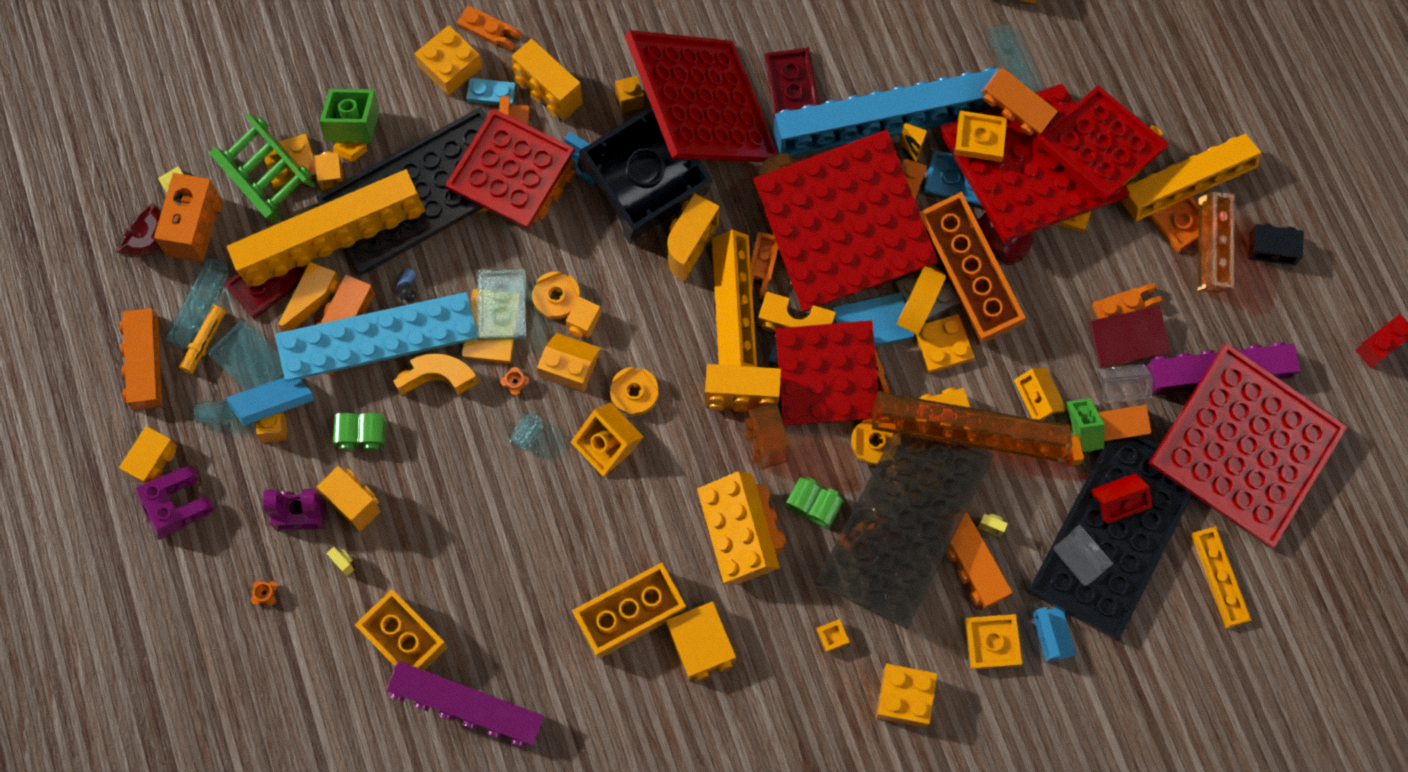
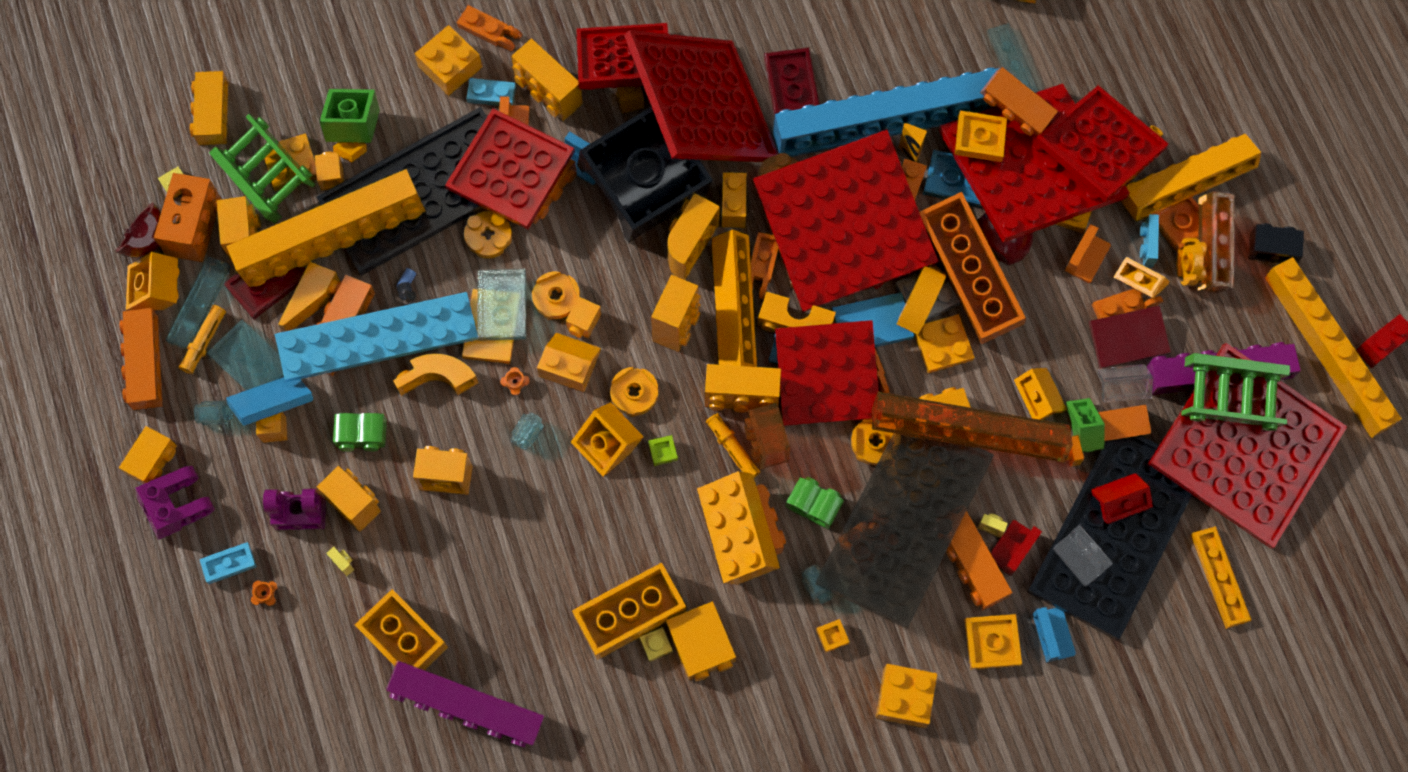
none -> light orange slope [126,252,179,311]
none -> light orange brick [190,71,229,145]
none -> medium azure plate [199,542,257,584]
none -> light orange brick [217,196,261,262]
none -> light orange brick [413,446,473,495]
none -> light orange plate [464,211,512,259]
none -> red plate [576,23,668,90]
none -> light yellow plate [640,627,673,662]
none -> lime plate [648,435,678,466]
none -> light orange brick [651,274,701,352]
none -> light orange pin [706,413,761,478]
none -> light orange piece [722,173,747,228]
none -> clear light blue brick [801,565,835,604]
none -> red panel [991,520,1042,576]
none -> orange panel [1065,224,1111,283]
none -> light orange slope [1114,257,1170,299]
none -> medium azure plate [1140,214,1159,268]
none -> light orange plate [1176,238,1207,286]
none -> bright green fence [1181,353,1290,431]
none -> light orange brick [1265,257,1402,438]

